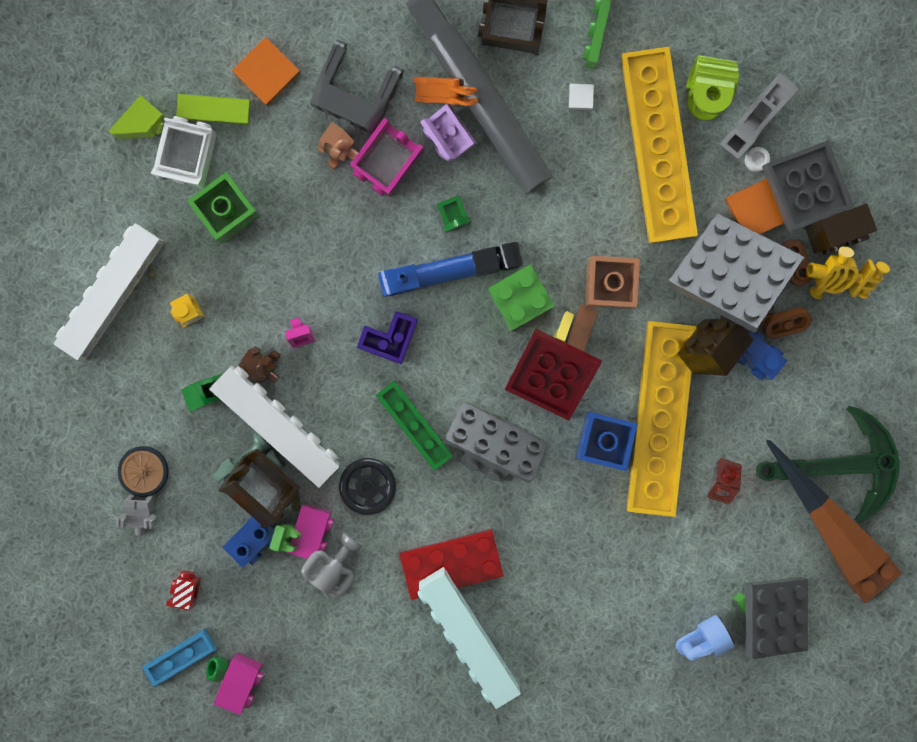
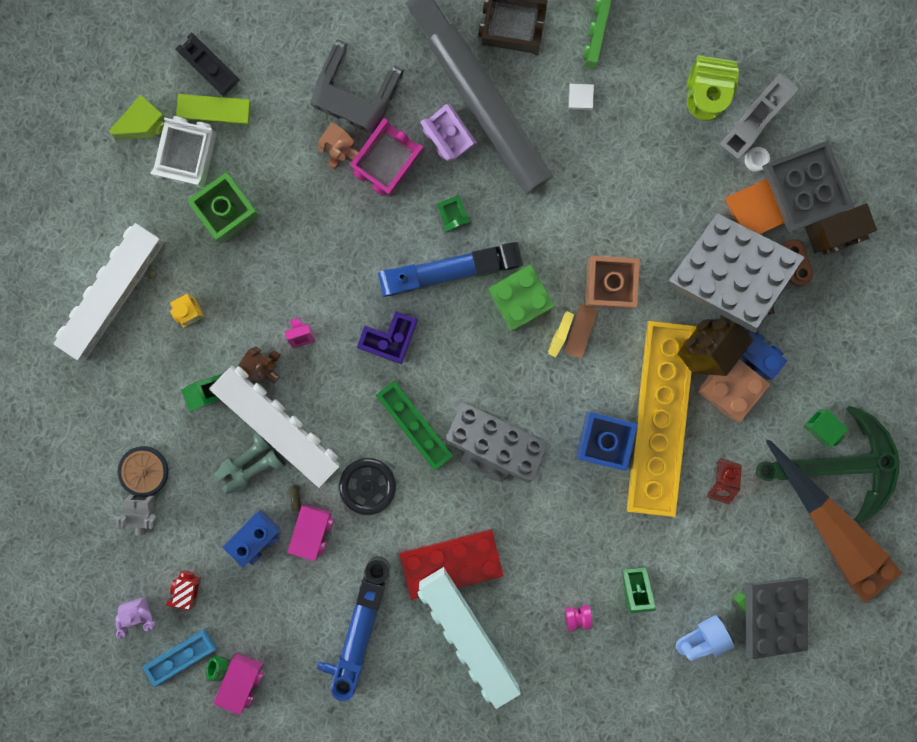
dark brown window [218,448,299,528] -> none
orange tile [232,37,301,106] -> none
bright green tile [269,524,302,552] -> none
light grey piece [301,533,362,597] -> none
orange arm [413,77,478,106] -> none
dark red plate [504,328,602,421] -> none
yellow plate [621,47,698,244] -> none
dark orange plate [762,307,812,339] -> none
yellow piece [806,247,890,299] -> none
none -> lavender piece [115,597,155,639]
none -> black plate [175,32,240,97]
none -> blue piece [317,556,390,701]
none -> dark pink wheel [565,605,593,632]
none -> green slope [622,567,656,613]
none -> nougat brick [696,359,771,422]
none -> green brick [804,409,848,447]

